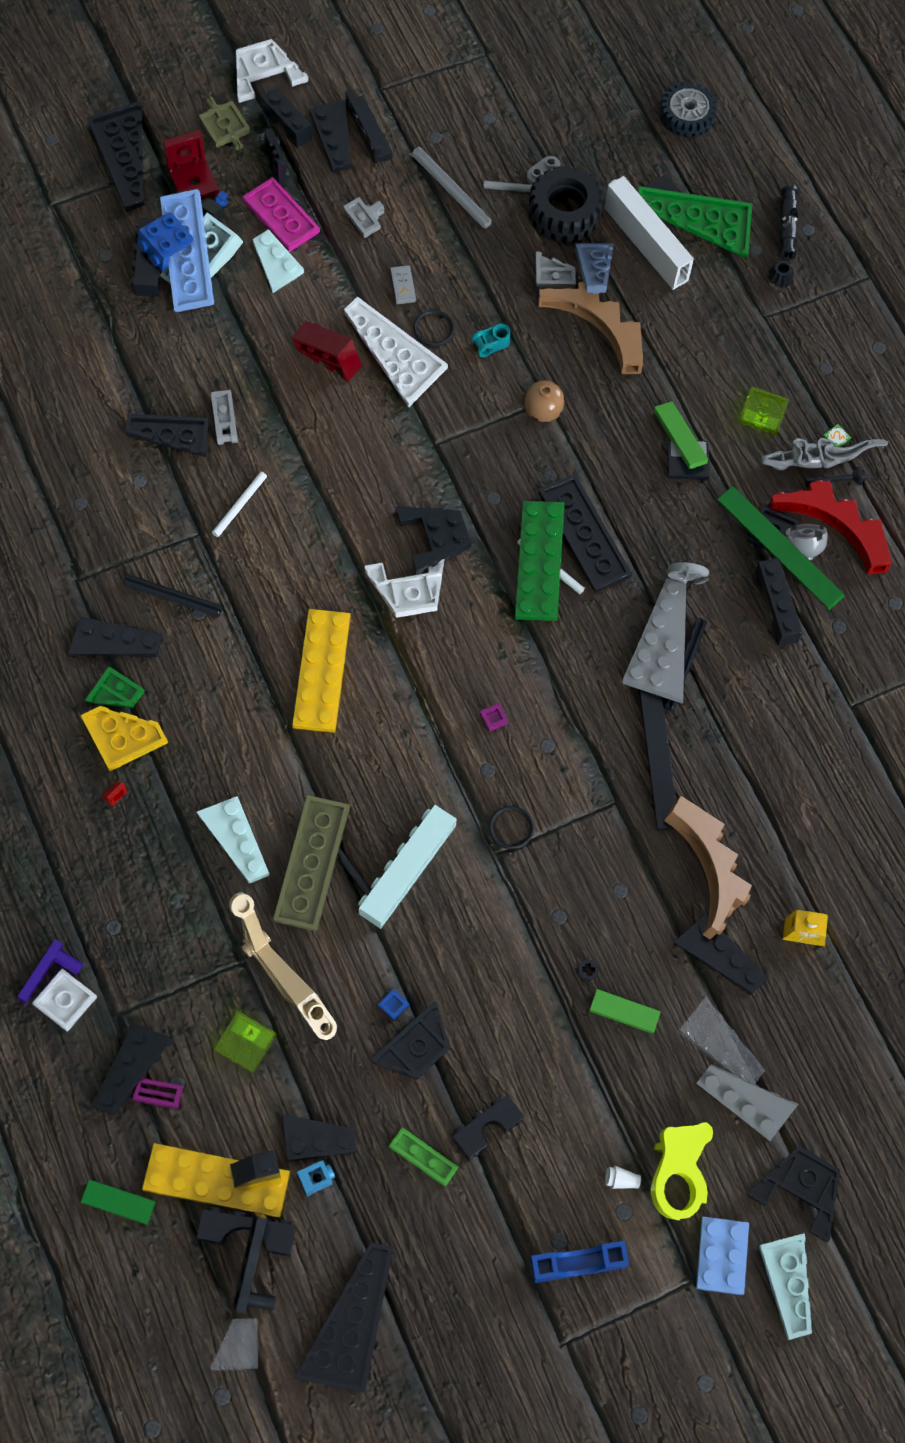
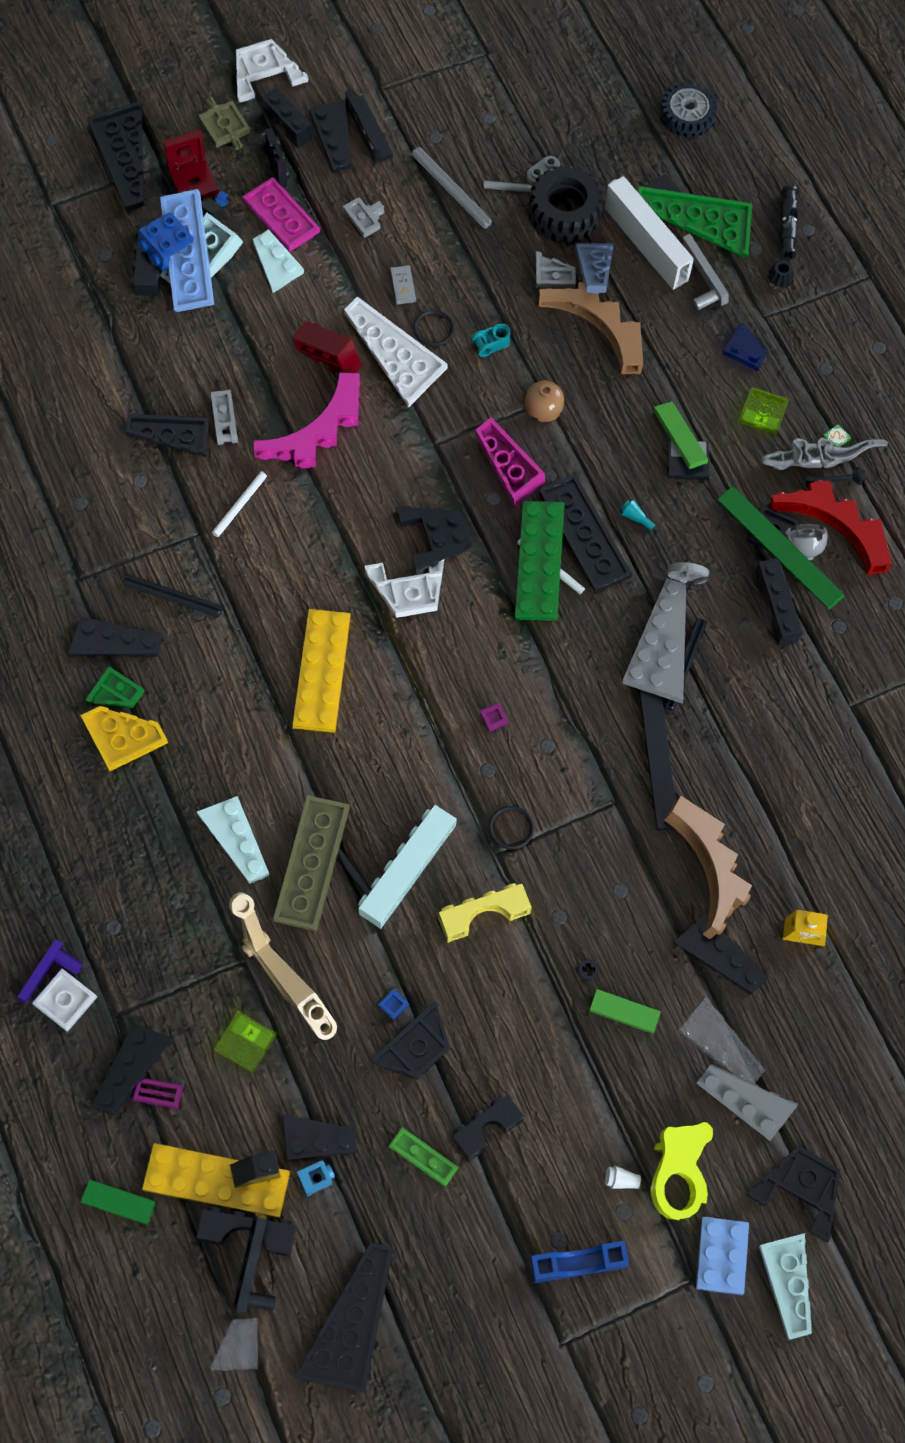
red slope [101,781,127,806] -> none
none -> dark pink arch [254,373,360,468]
none -> light yellow arch [438,883,532,943]
none -> dark pink wedge [476,418,545,508]
none -> teal cone [620,499,655,531]
none -> light grey piece [683,234,728,310]
none -> clear blue wing [723,322,768,371]

